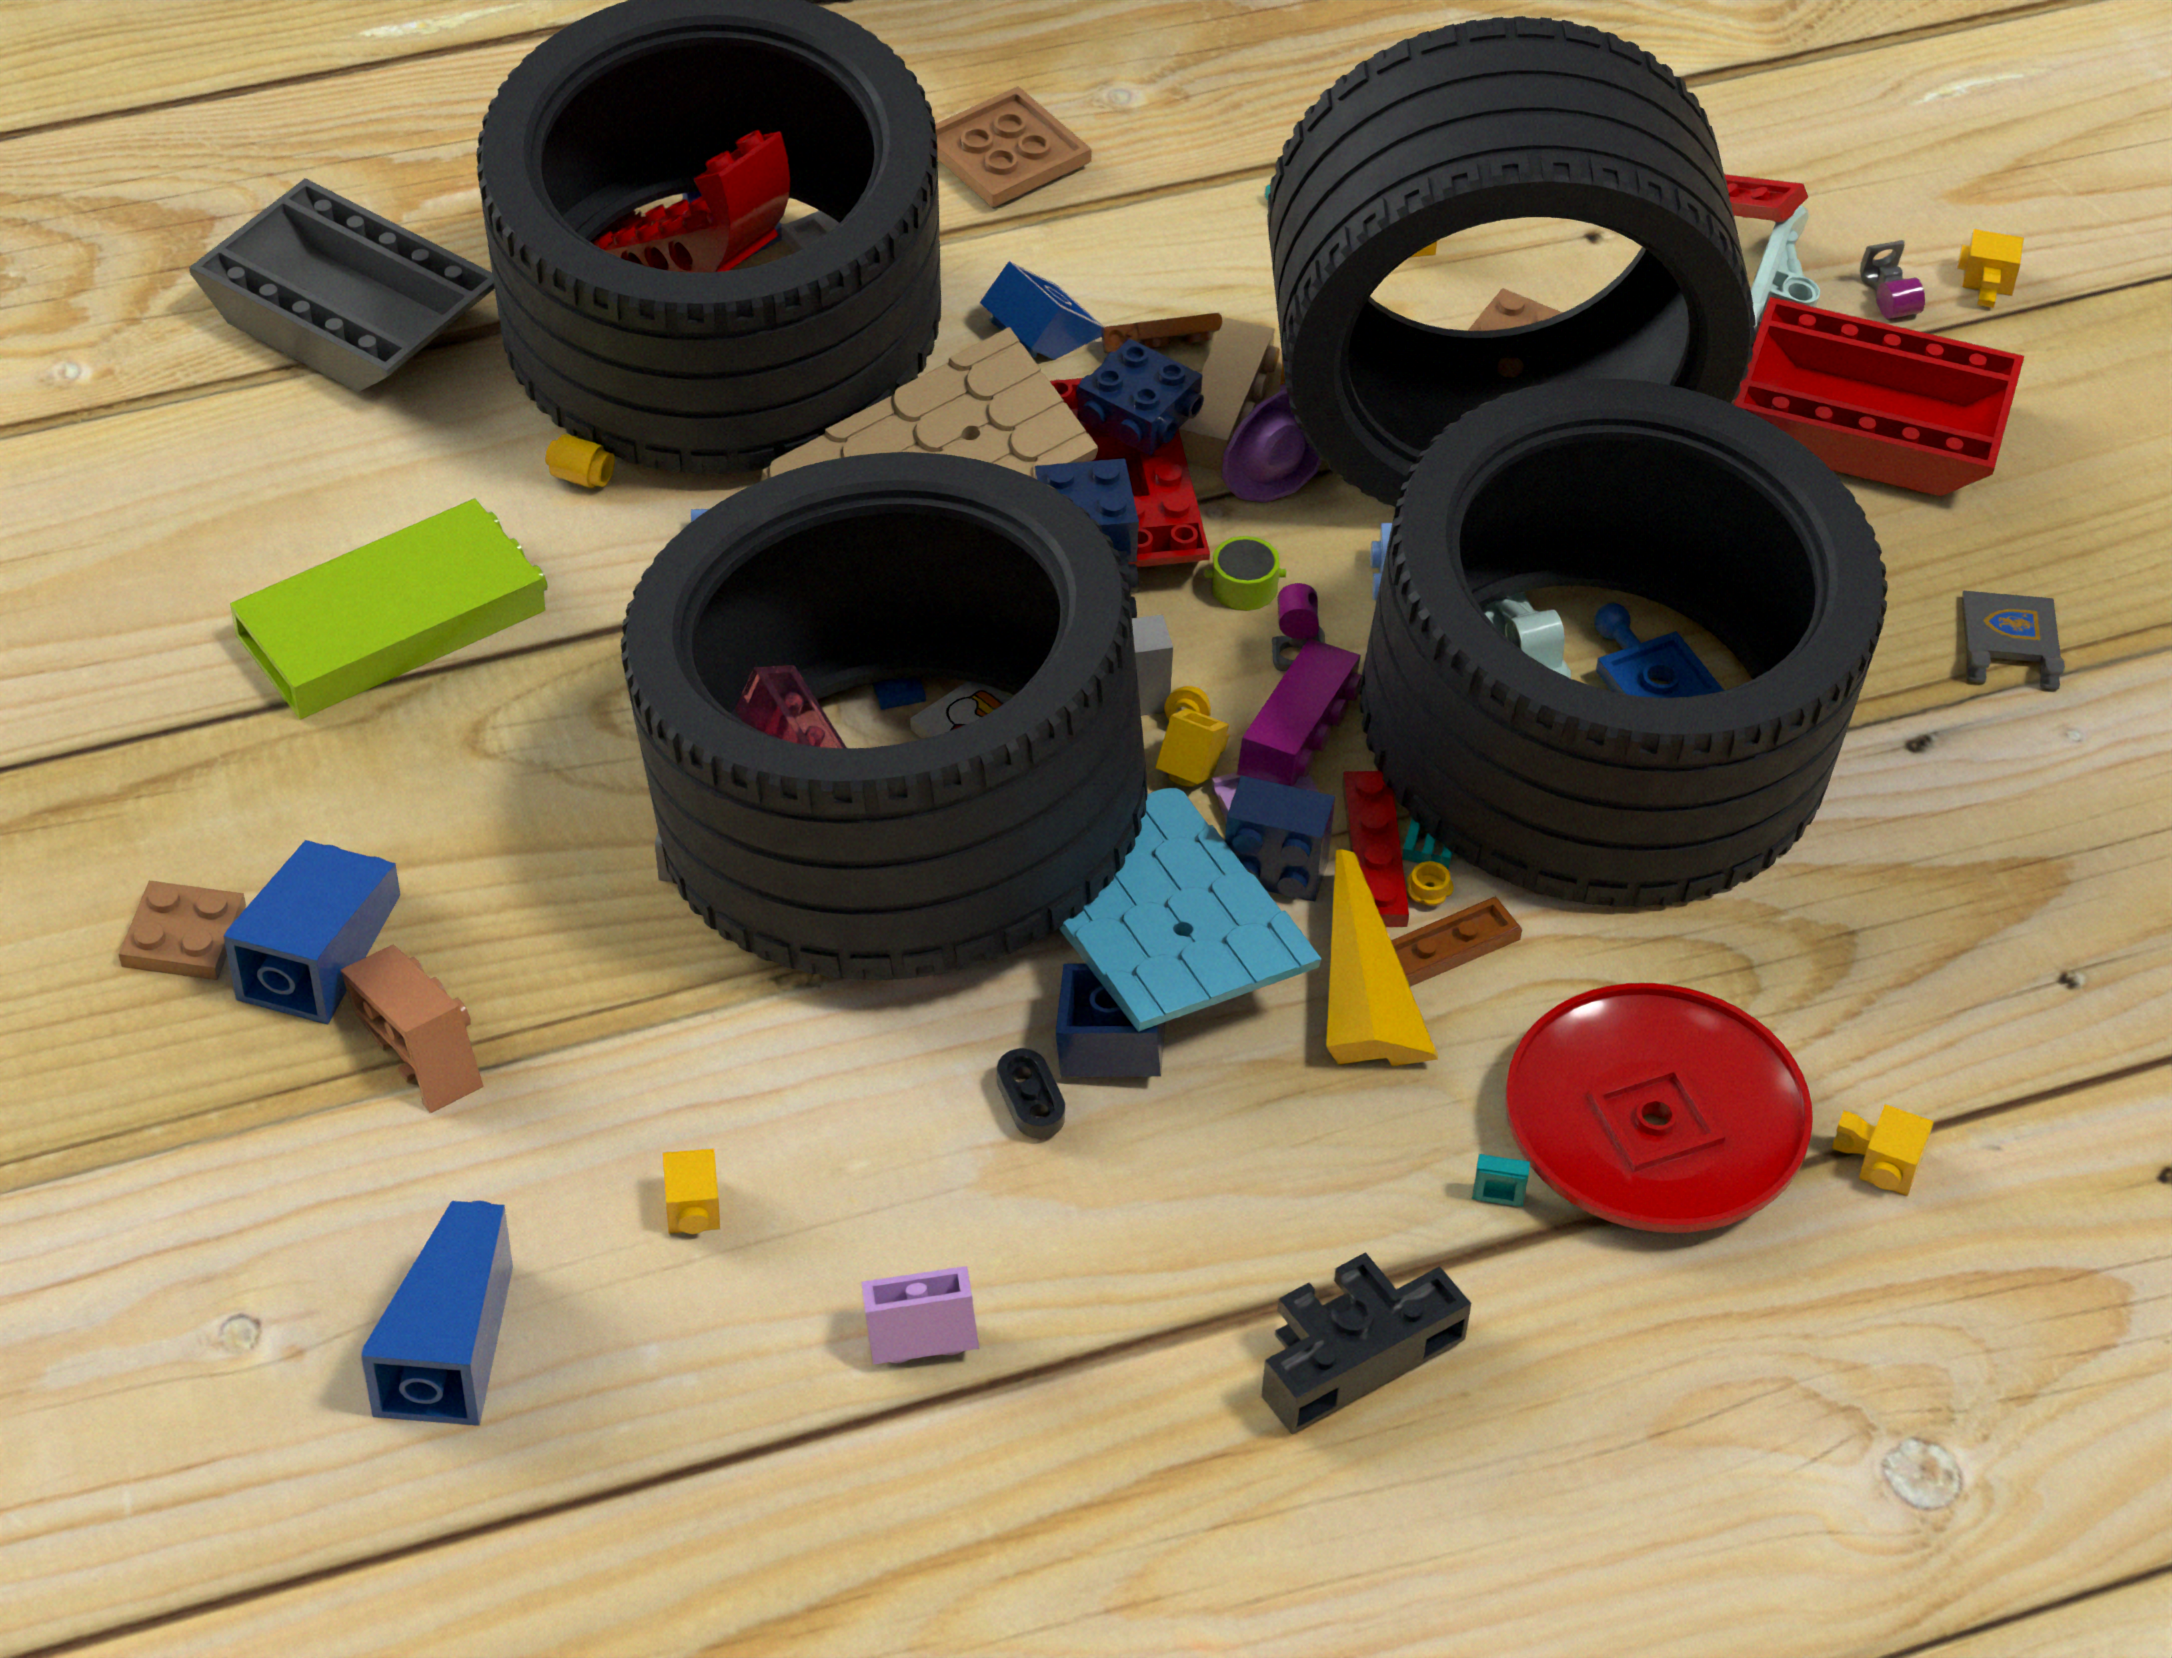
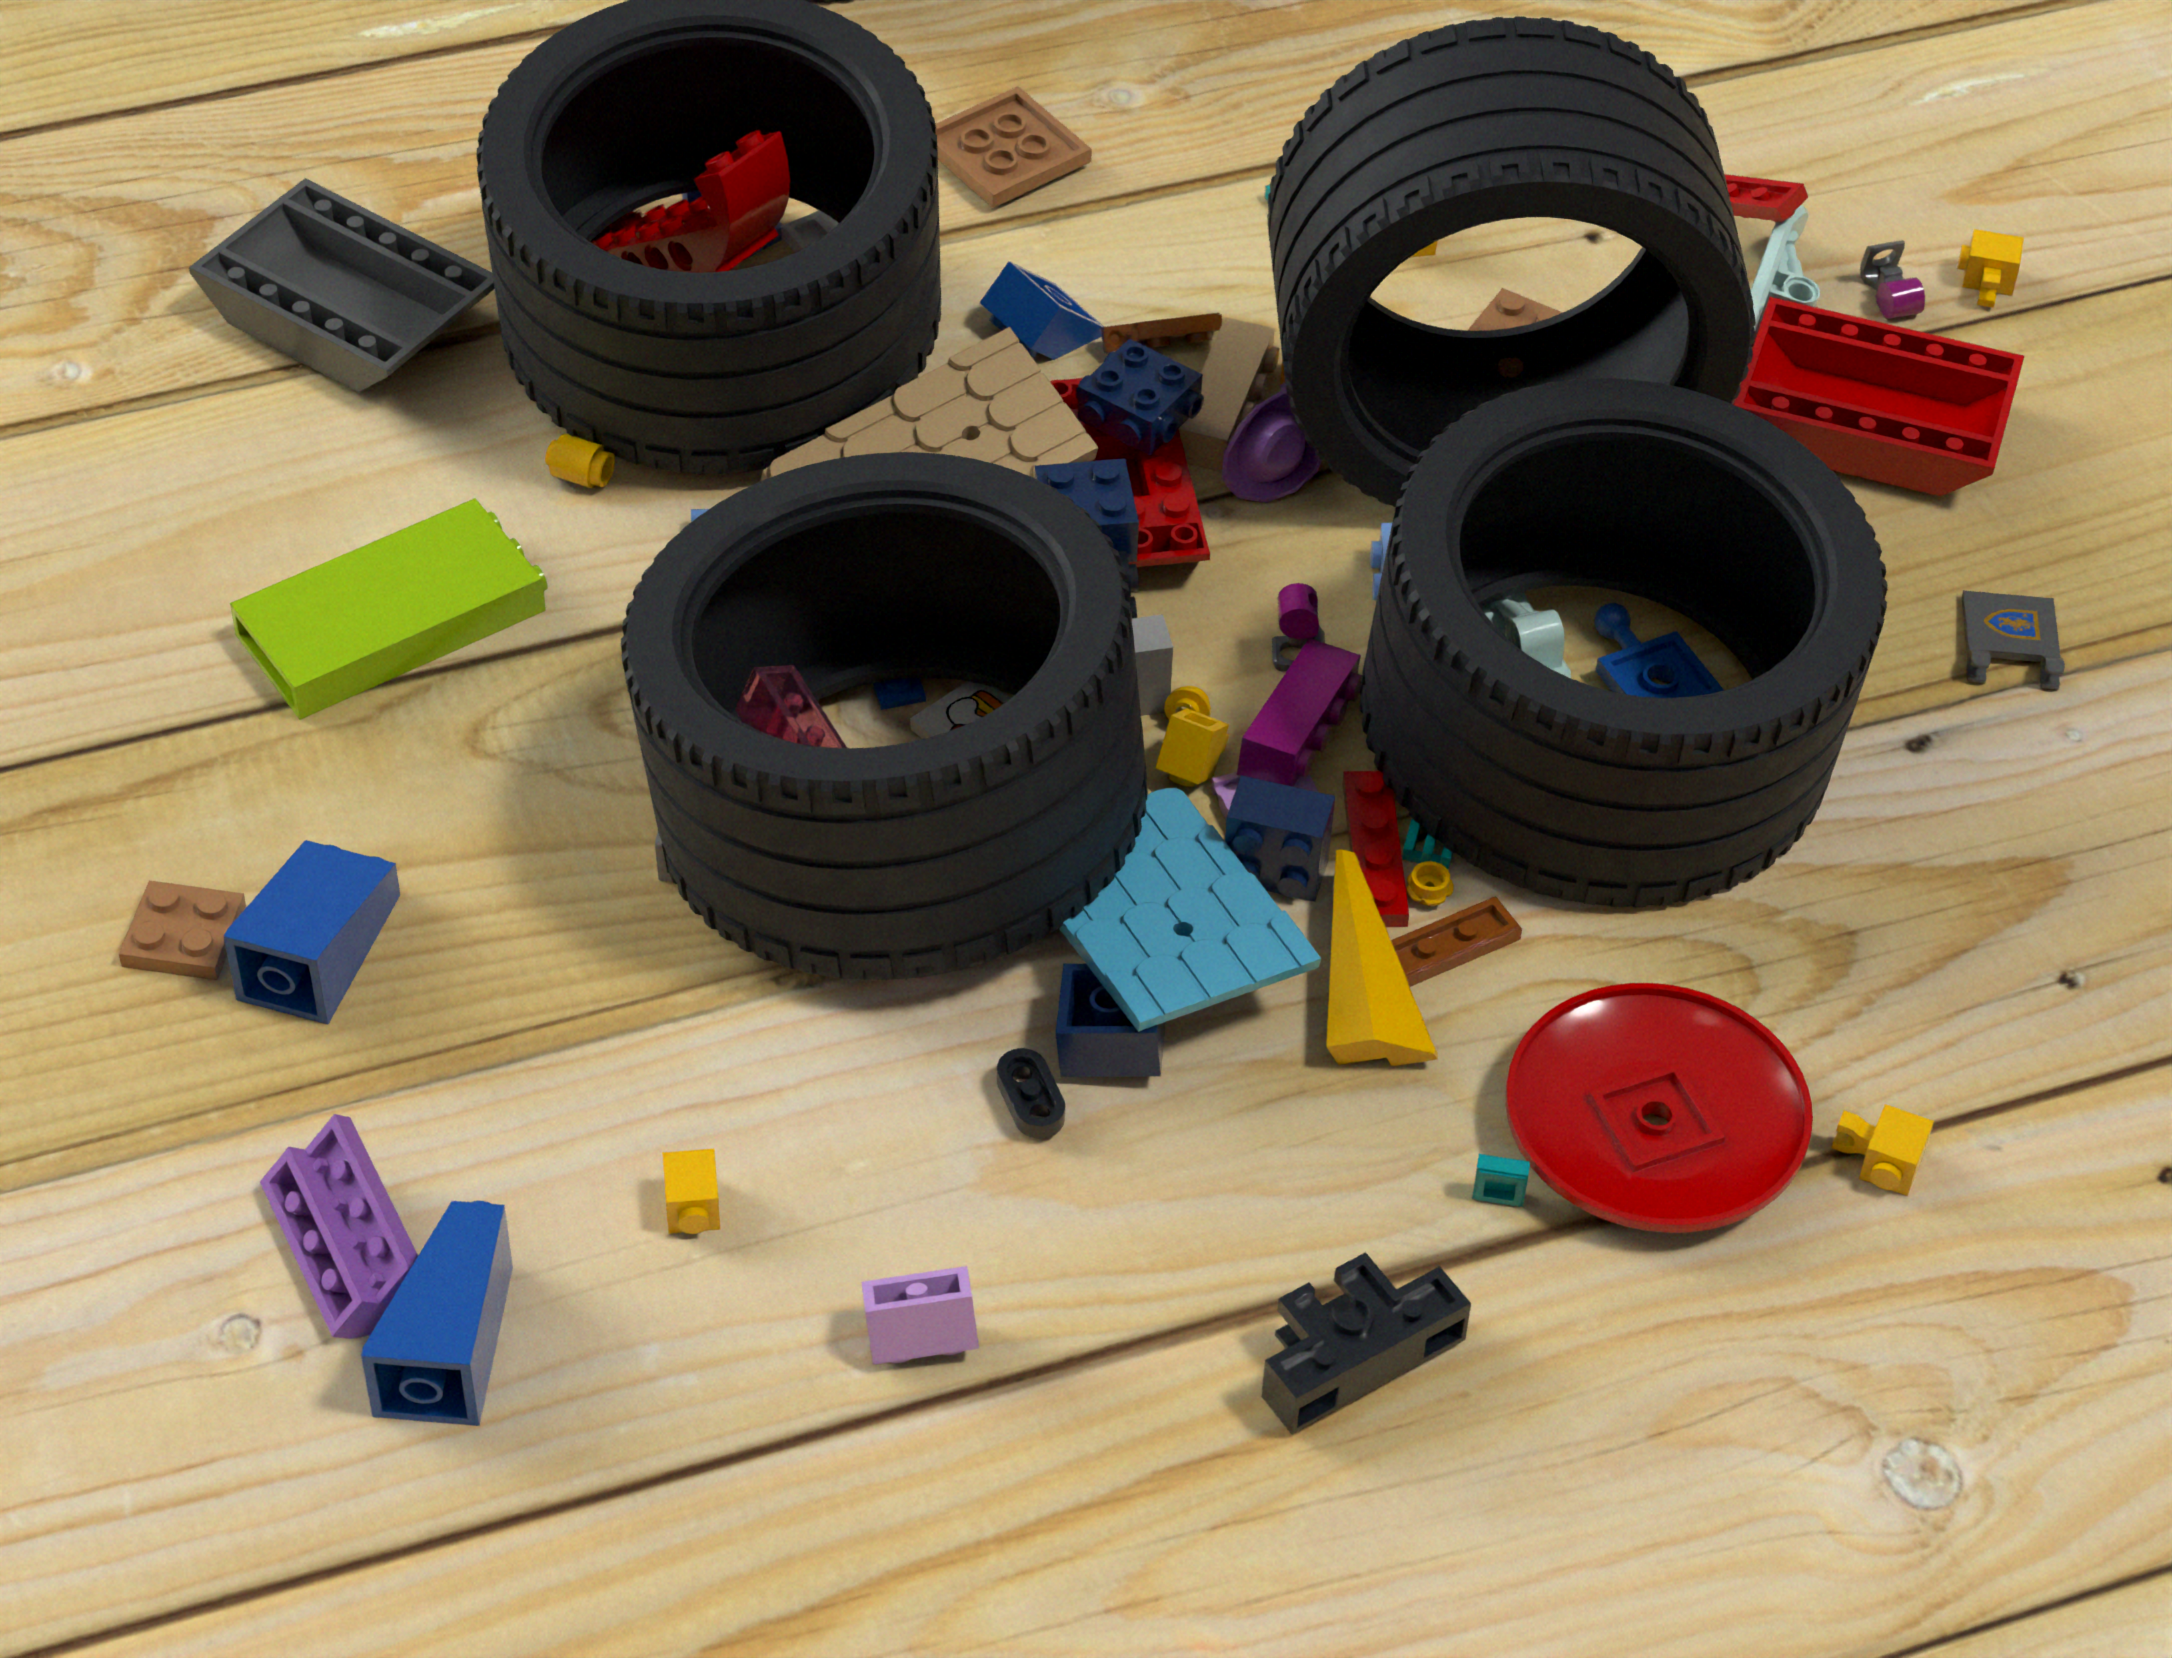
nougat wedge [341,944,484,1114] -> none
piece [1204,536,1286,611] -> none
none -> medium lavender brick [260,1114,418,1339]

